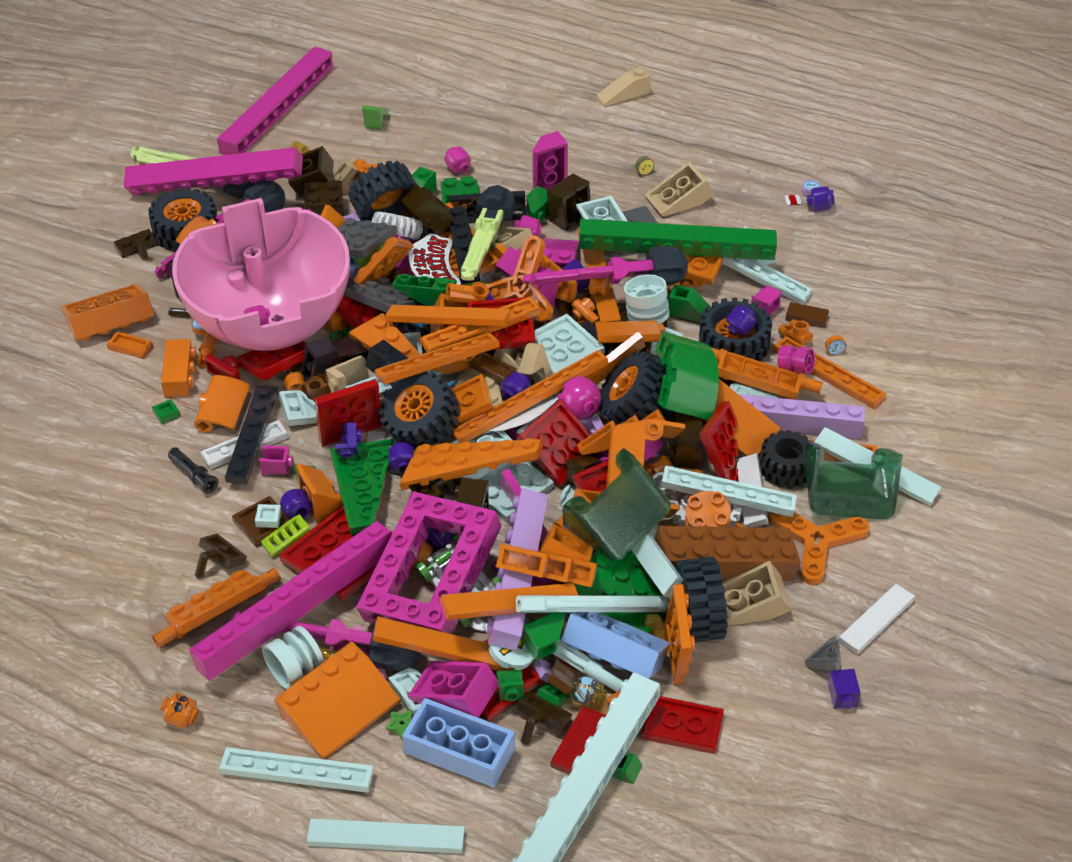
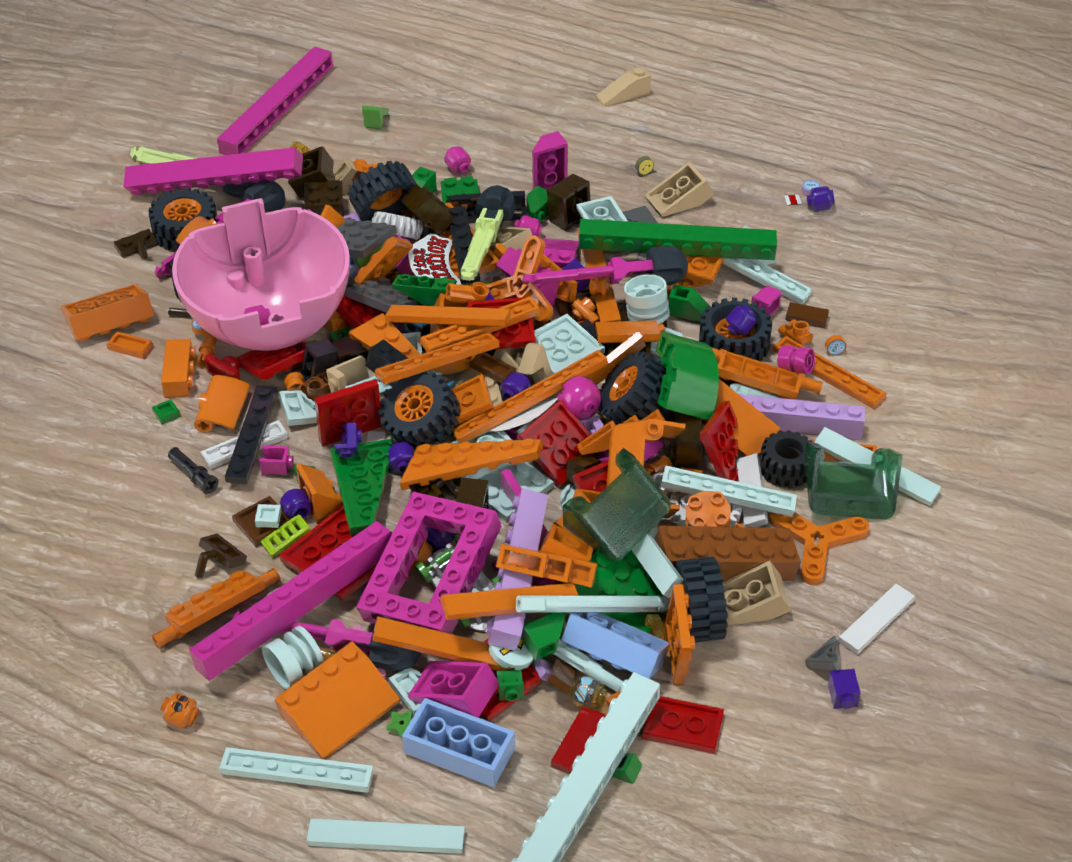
dark brown plate [517,692,572,745] -> none
green slope [537,683,571,708] -> none

